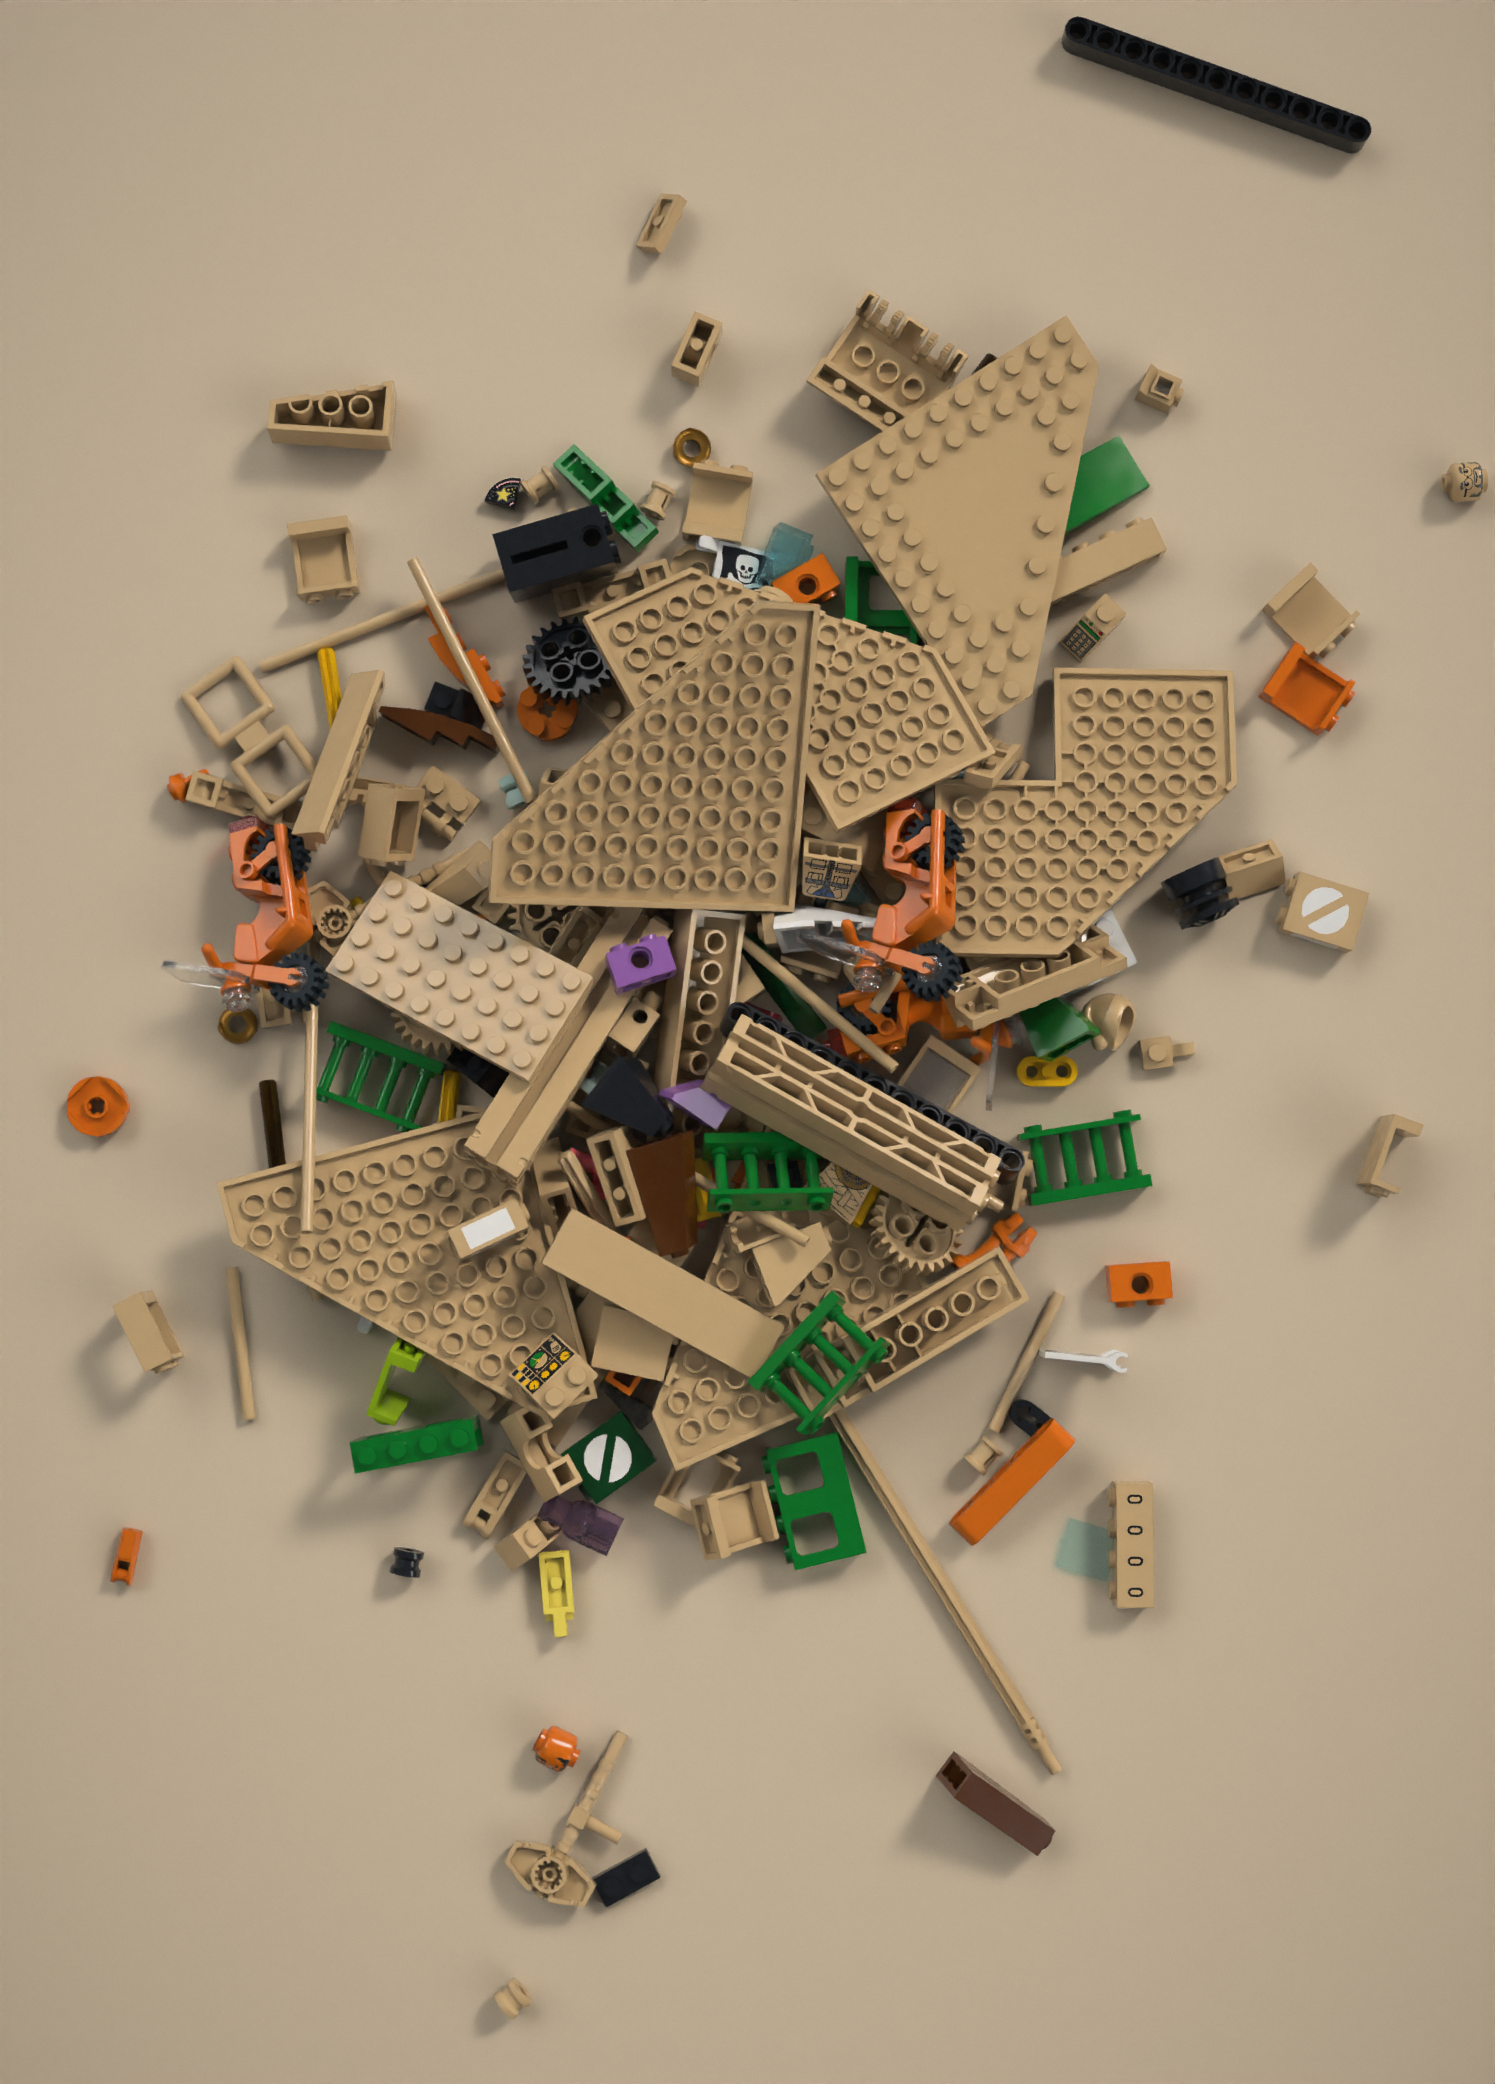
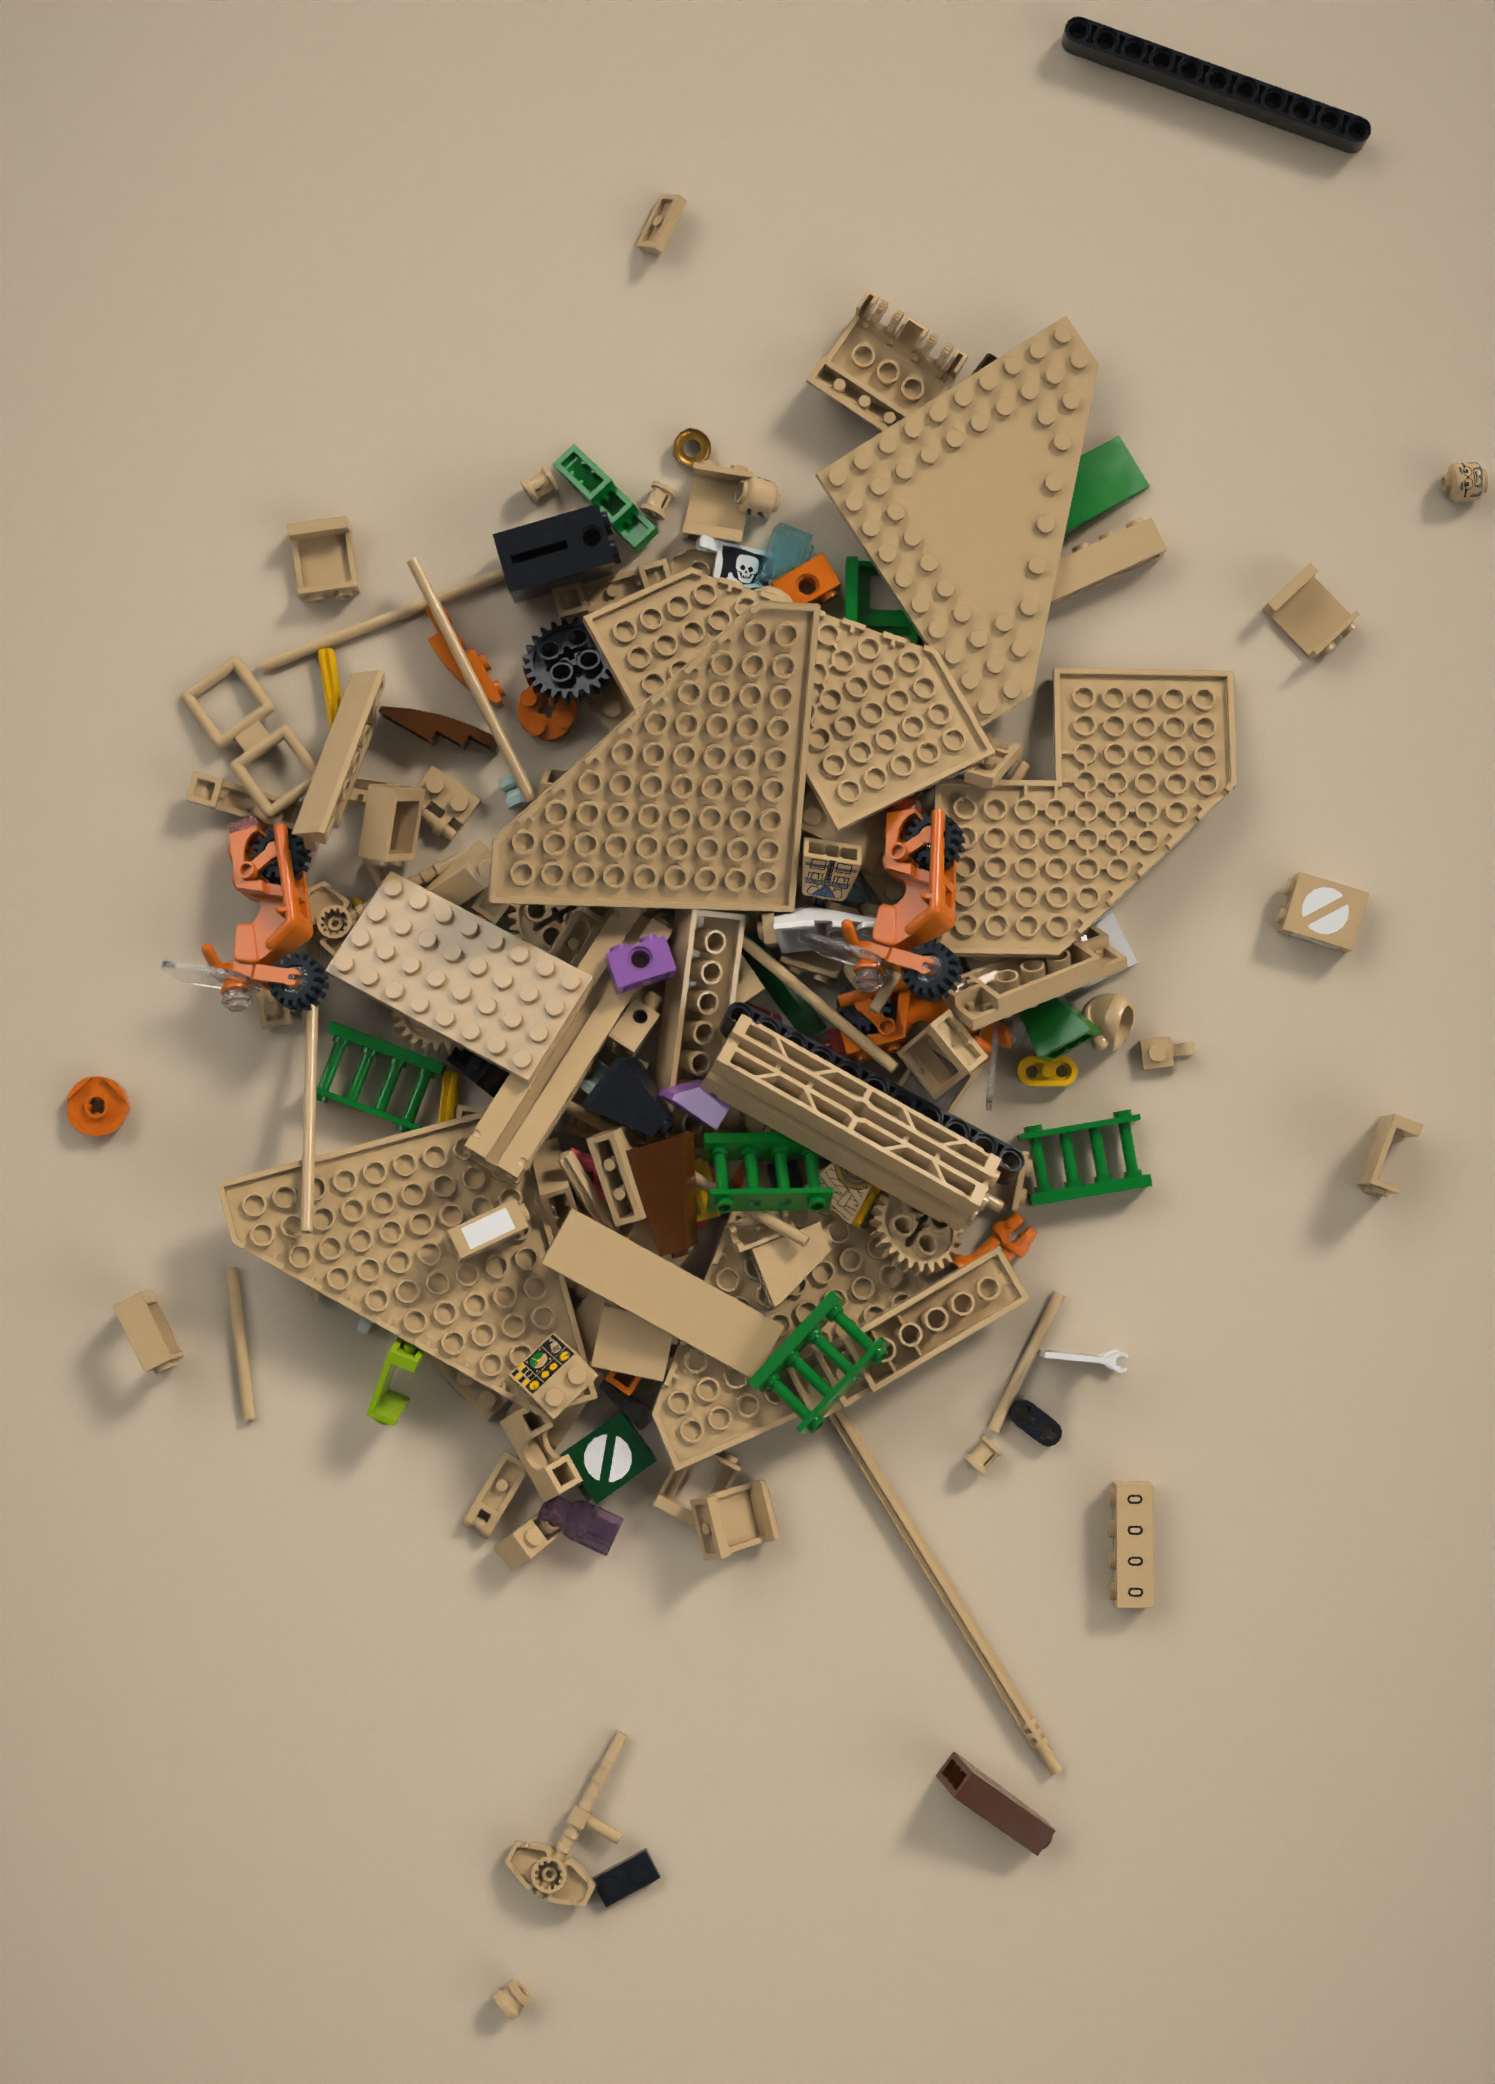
orange bar [110,1527,143,1586] -> none
orange plate [167,769,209,803] -> none
pearl gold piece [217,1004,258,1044] -> none
dark brown axle [259,1079,286,1168] -> none
tan wedge [267,380,396,451] -> none
green window [349,1414,484,1474] -> none
black wheel [390,1547,424,1578] -> none
black slope [424,681,492,730] -> none
black tile [485,478,521,510] -> none
orange head [532,1726,580,1772] -> none
light yellow hinge [539,1549,575,1637] -> none
tan brick [671,311,722,387] -> none
green window [761,1430,867,1570] -> none
orange beam [949,1418,1076,1546] -> none
clear light blue piece [1055,1517,1113,1582] -> none
tan slope [1059,593,1127,663] -> none
orange brick [1105,1261,1173,1308] -> none
tan window [1134,363,1184,414] -> none
black wheel [1161,857,1239,930] -> none
tan panel [1215,839,1286,900] -> none
orange panel [1258,642,1356,736] -> none
none -> tan head [734,476,781,519]
none -> tan window [897,1009,988,1100]

